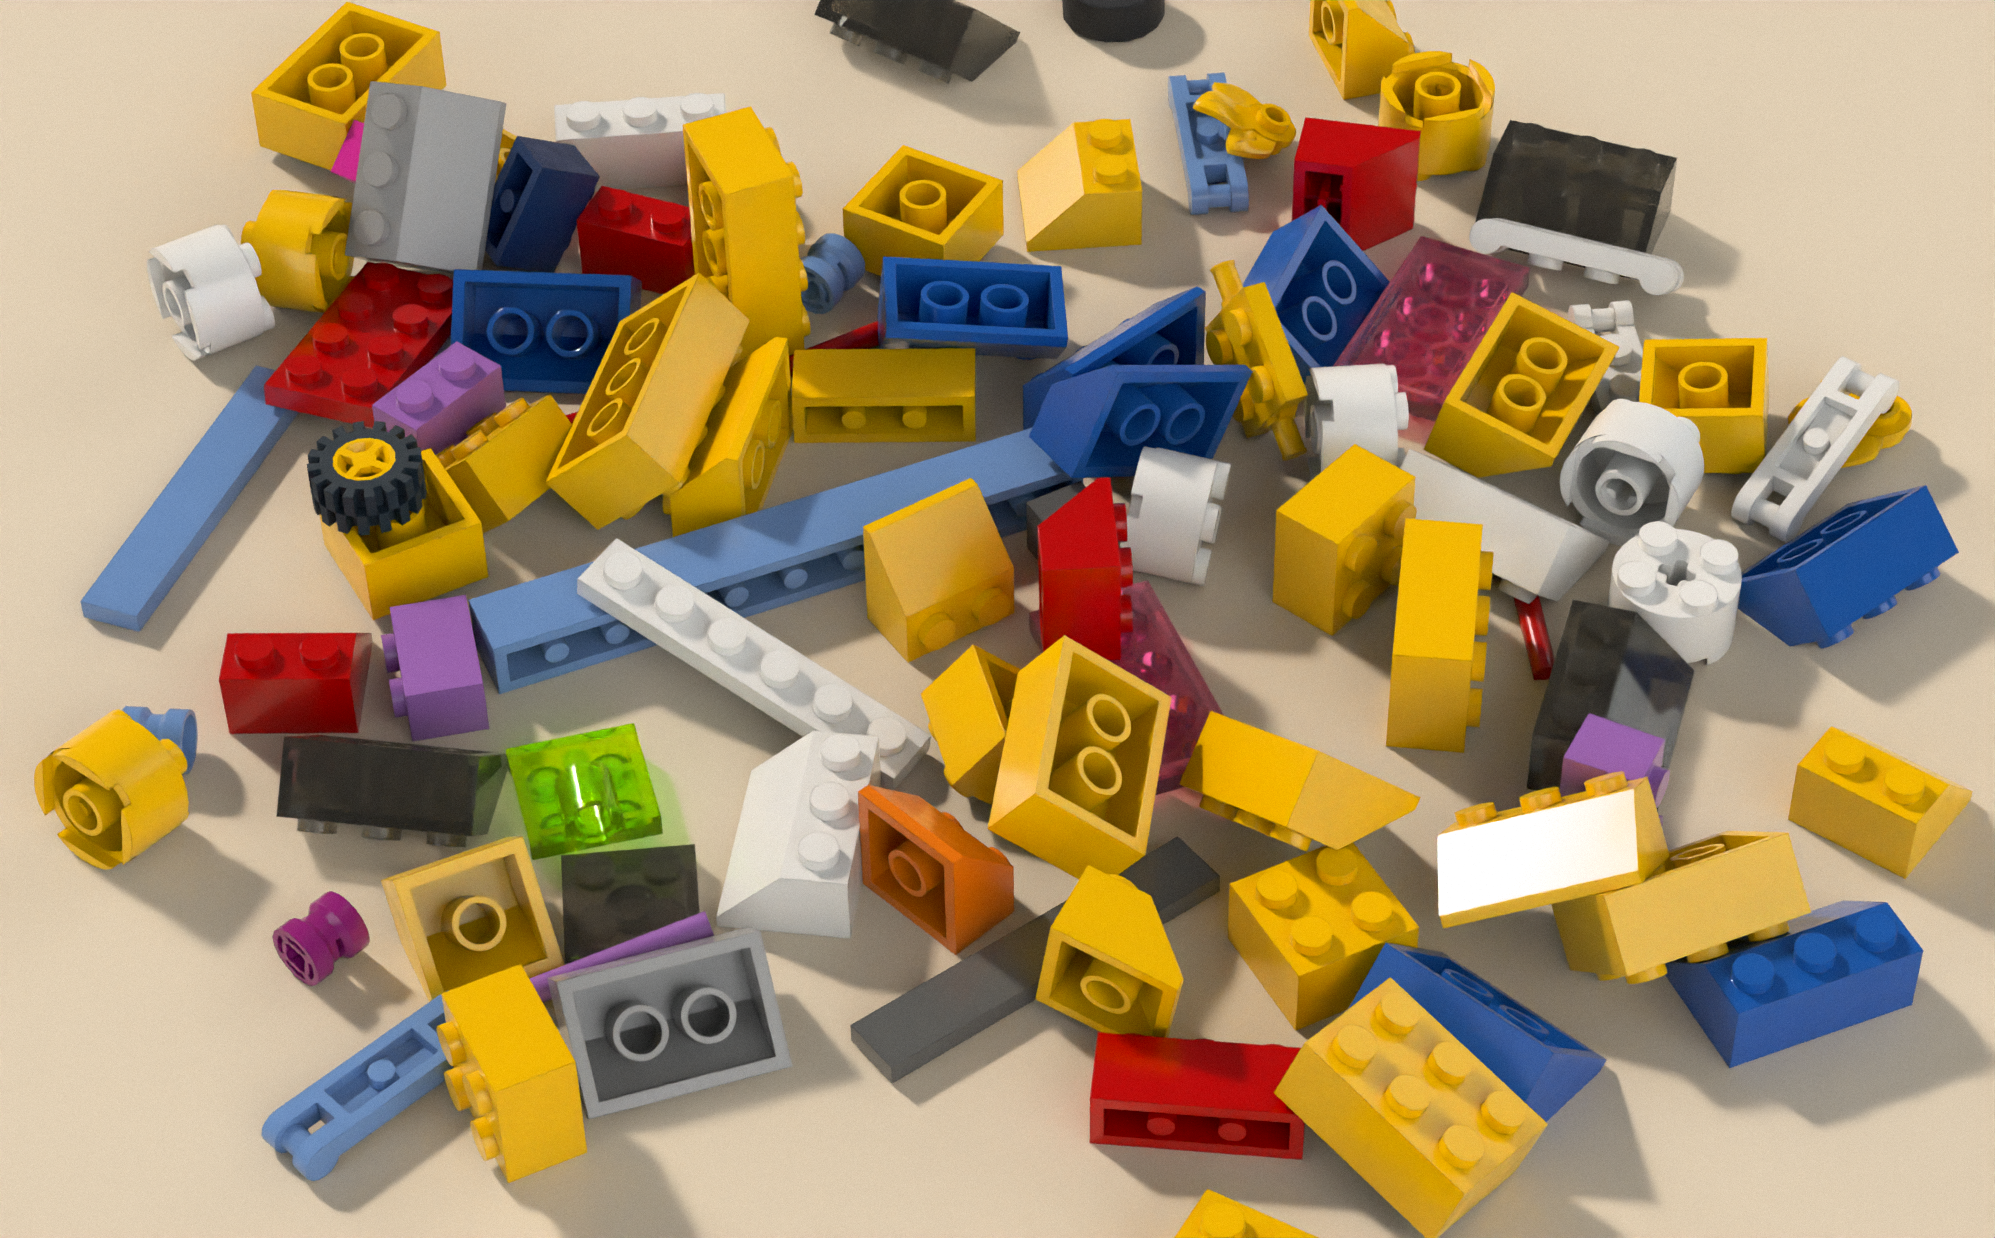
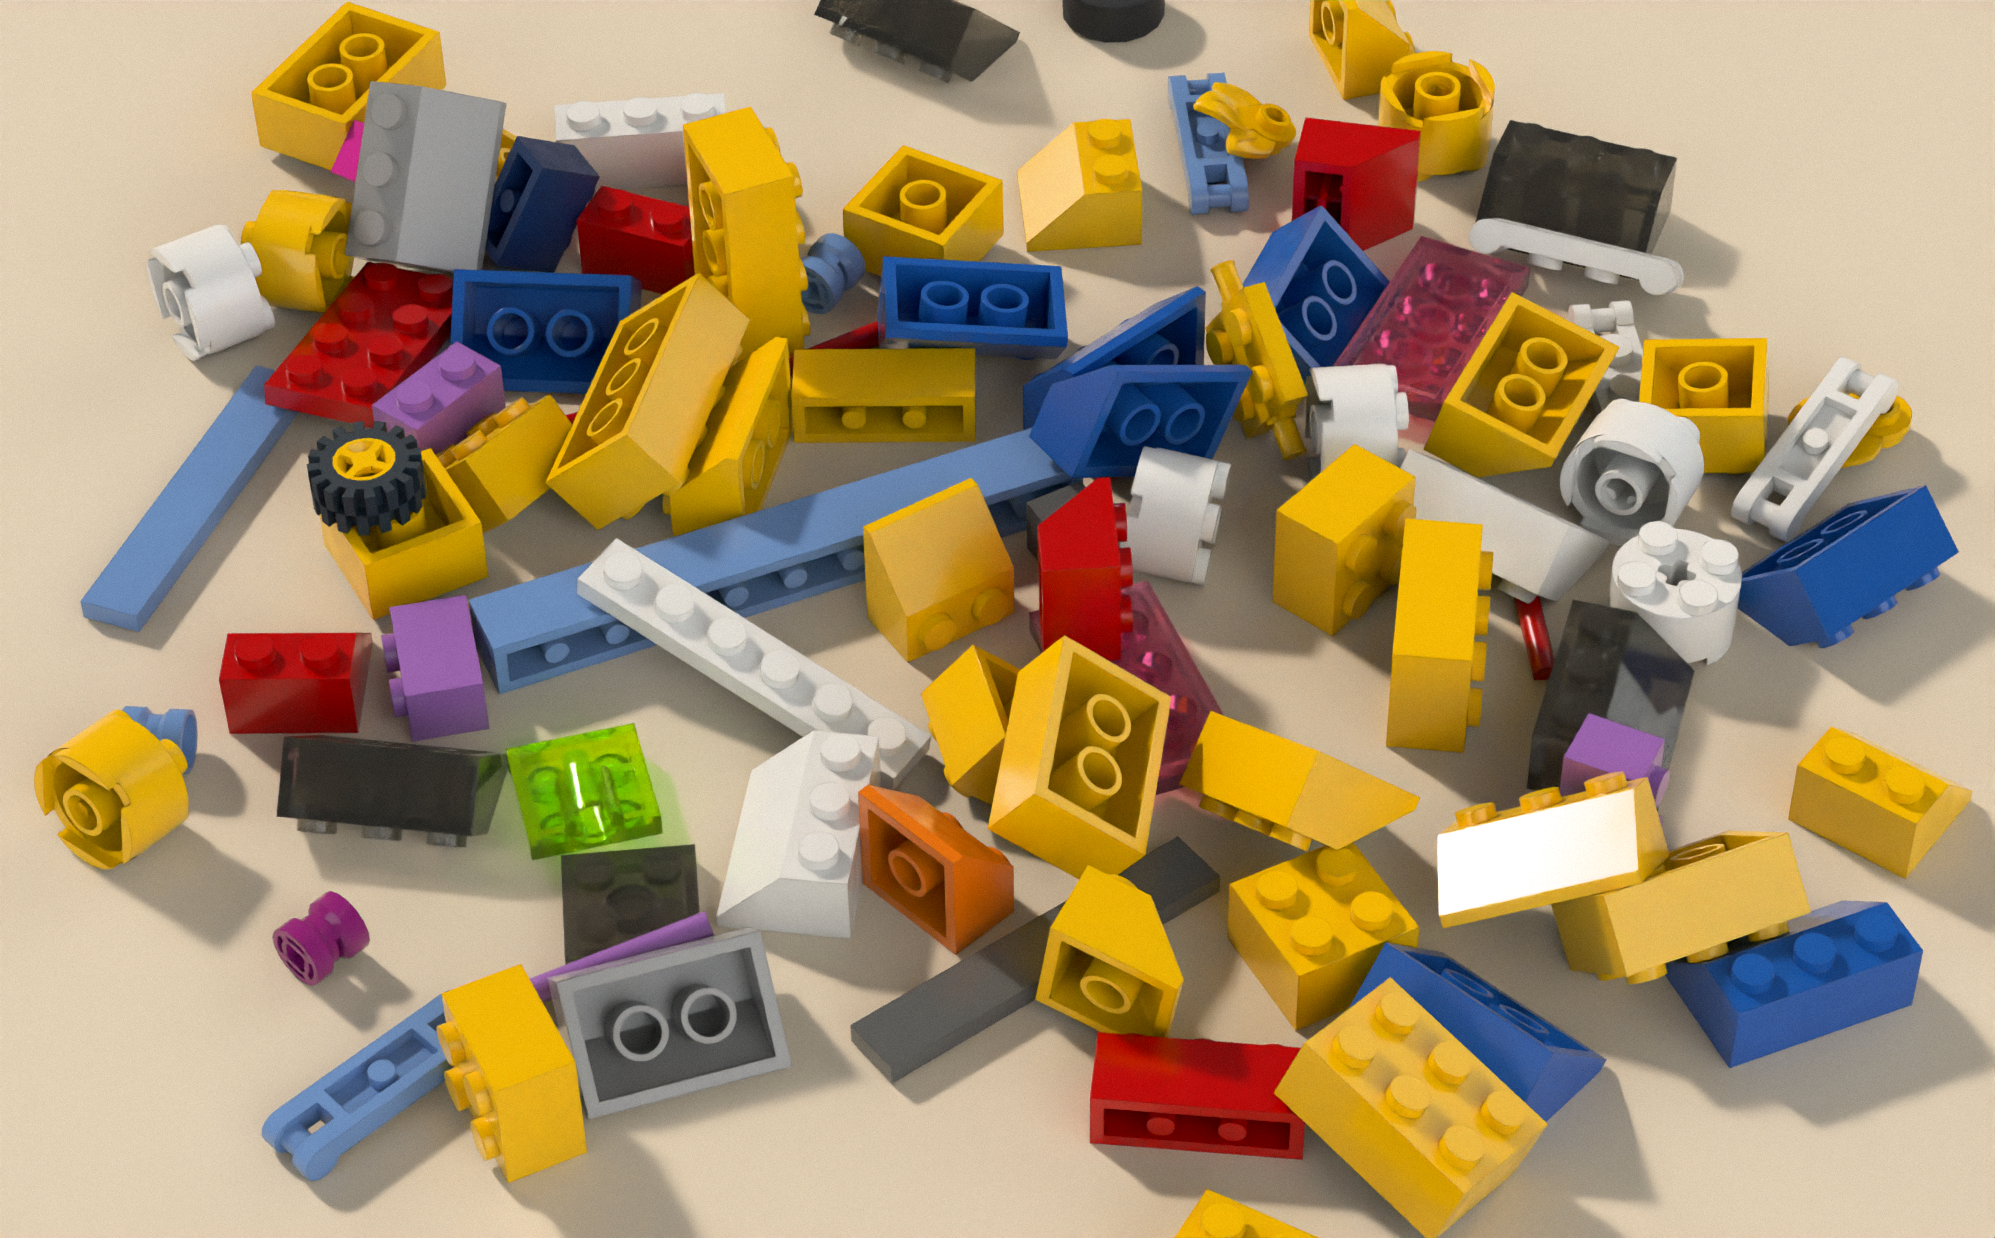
yellow slope [381,836,565,1002] -> none

